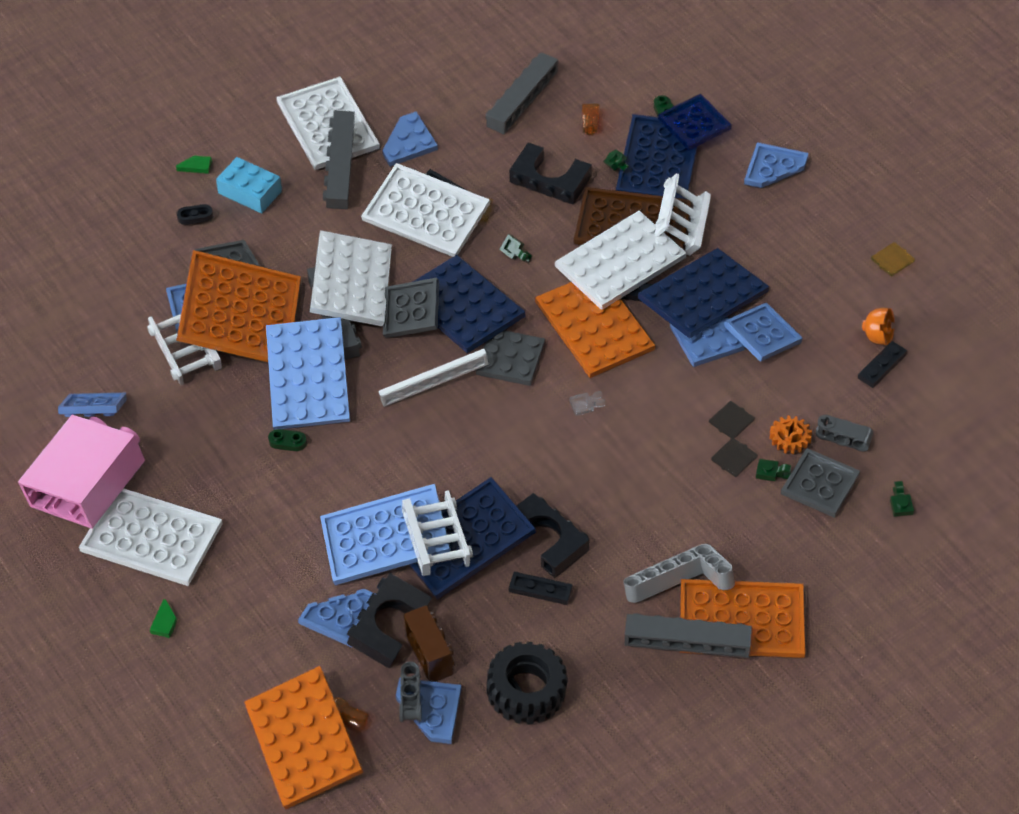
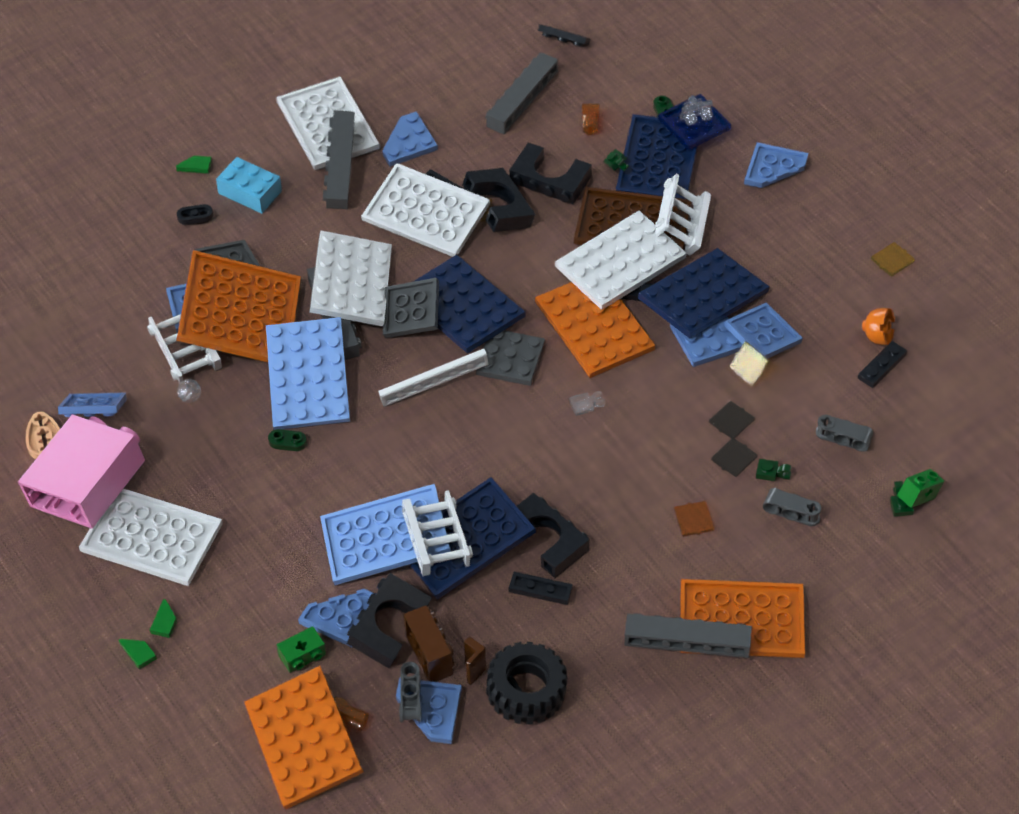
plate [499,234,533,262] -> none
light grey beam [623,544,735,603] -> none
orange gear [769,415,812,454] -> none
dark grey plate [781,448,860,518] -> none
none -> light nougat piece [26,412,60,459]
none -> green tile [118,638,157,670]
none -> clear piece [177,379,201,403]
none -> green brick [276,626,326,673]
none -> black arch [462,168,535,232]
none -> reddish brown panel [464,636,486,685]
none -> black plate [538,24,591,47]
none -> clear orange piece [674,501,714,537]
none -> clear hips [679,95,713,126]
none -> clear yellow piece [729,341,770,386]
none -> dark grey piece [762,488,821,527]
none -> green brick [897,469,945,508]

